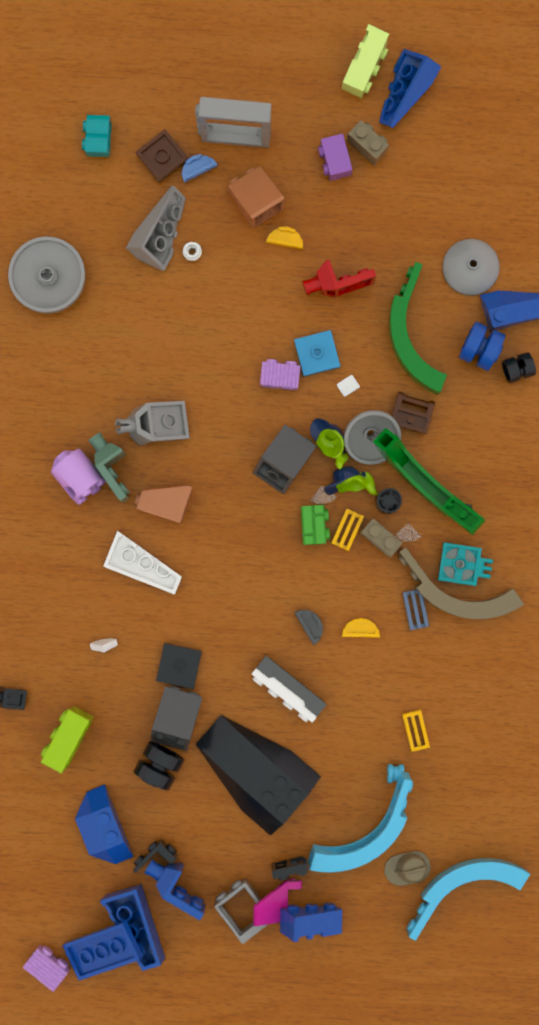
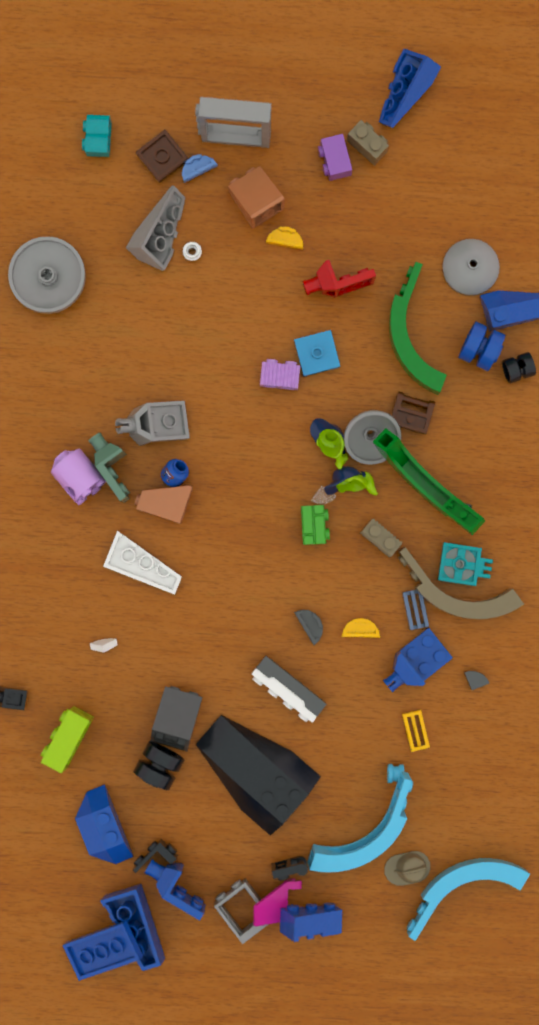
lavender brick [22,945,70,992] -> none
black plate [156,643,202,689] -> none
dark grey slope [253,425,316,495] -> none
yellow tile [331,509,364,551] -> none
white sticker [337,375,360,397] -> none
yellowish green wedge [342,24,389,98] -> none
black wheel [375,488,402,514] -> none
clear tile [394,523,422,542] -> none
none -> blue head [161,459,189,487]
none -> blue plate [383,628,453,693]
none -> dark grey tile [464,671,489,690]

